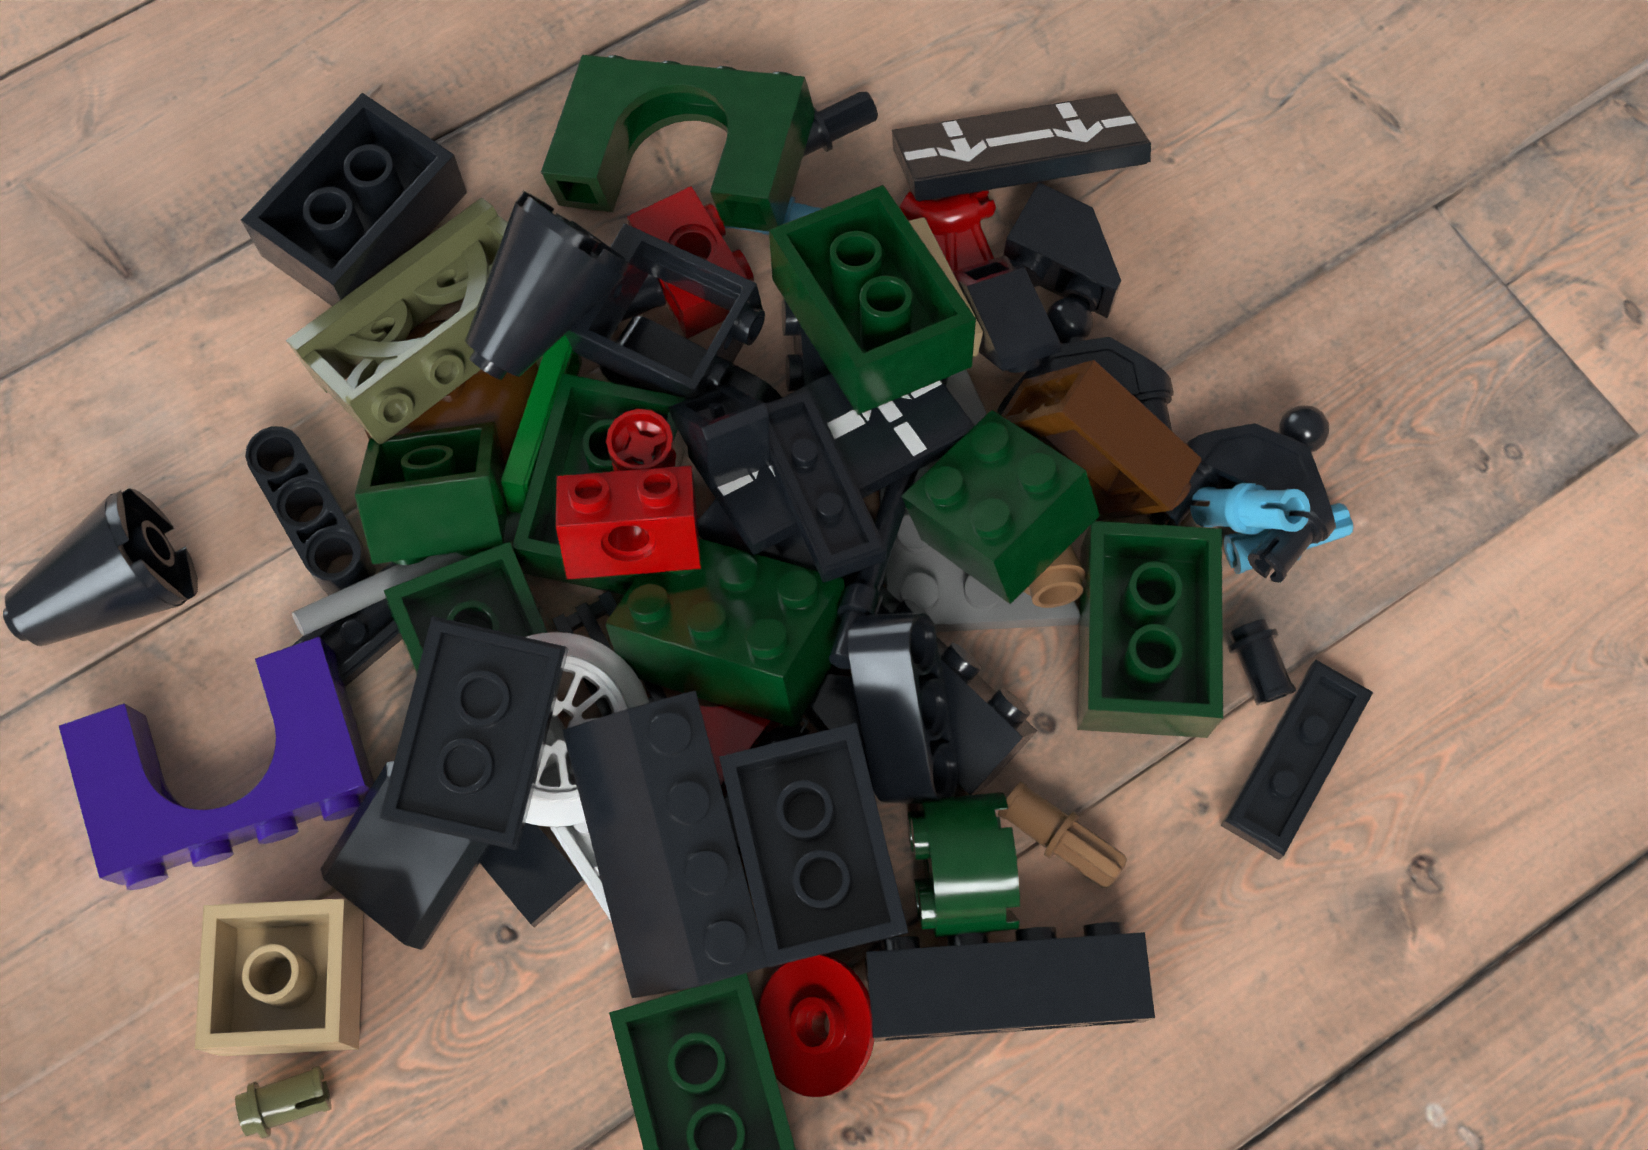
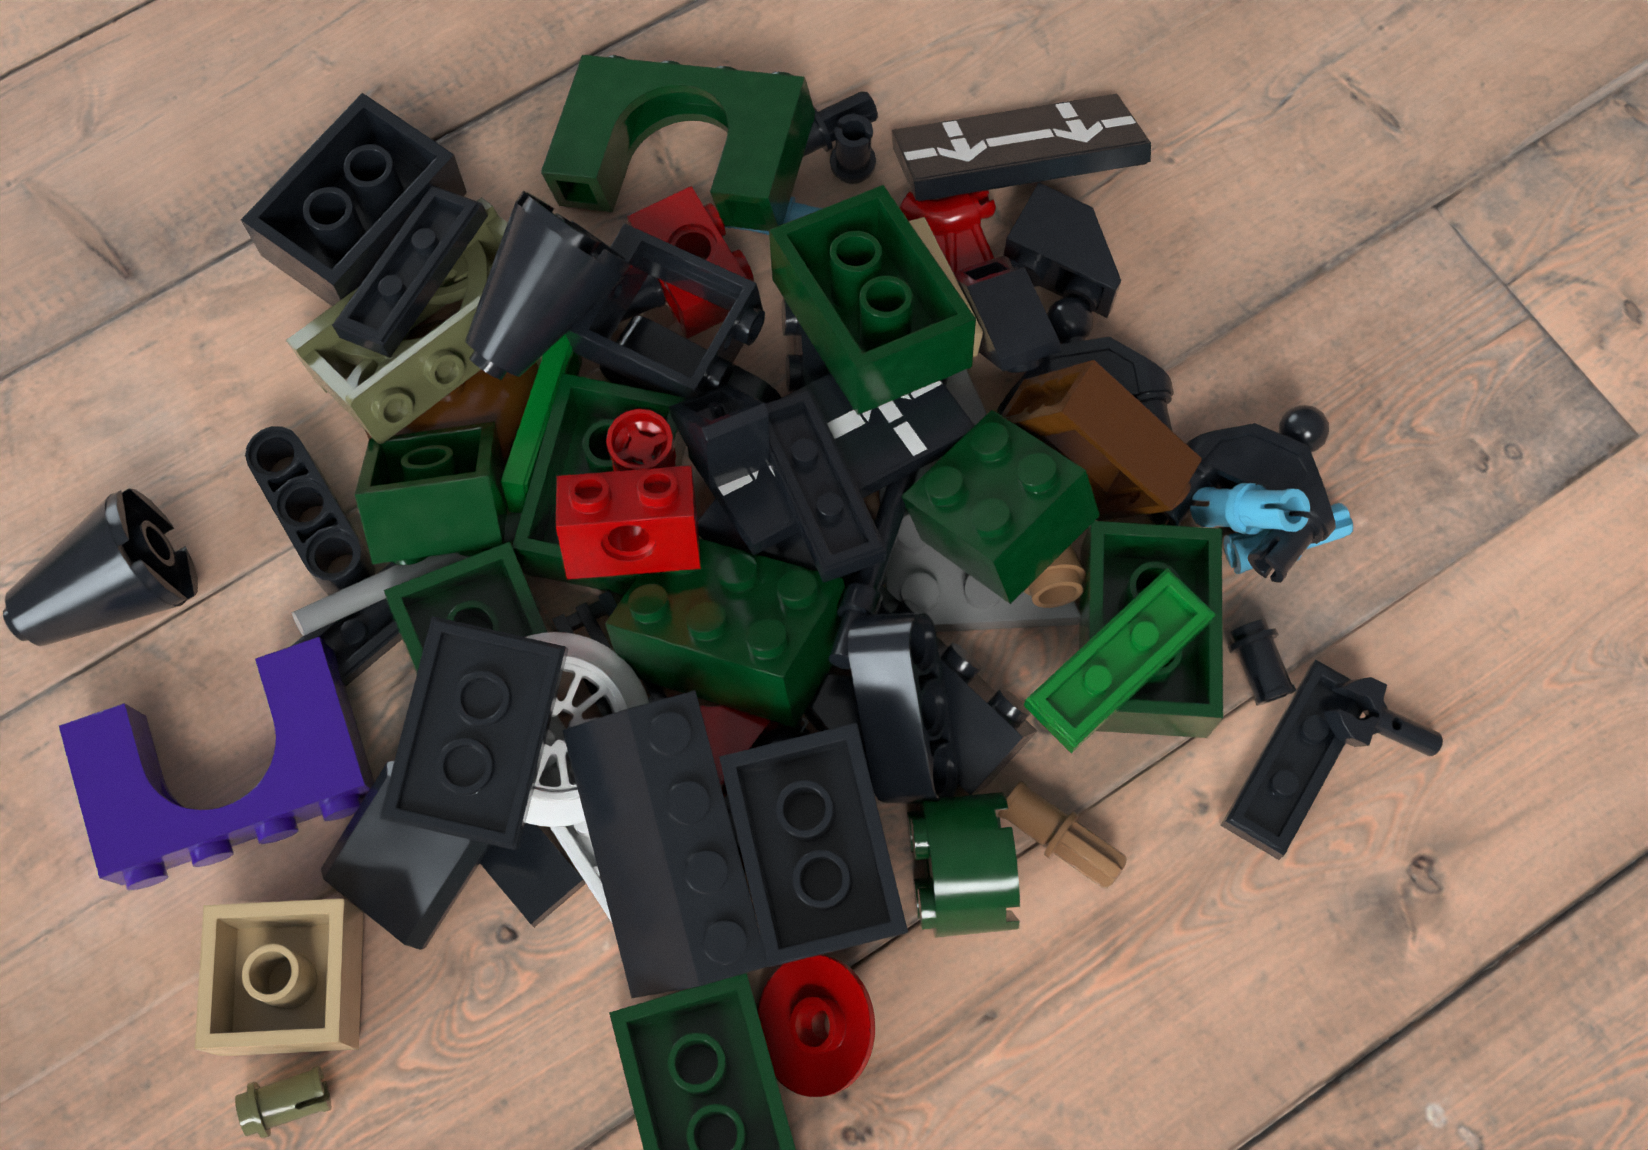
black brick [865,922,1155,1042] -> none
none -> black tile [332,185,488,358]
none -> black pin [830,114,876,184]
none -> green tile [1023,568,1216,754]
none -> black bar [1324,677,1443,756]

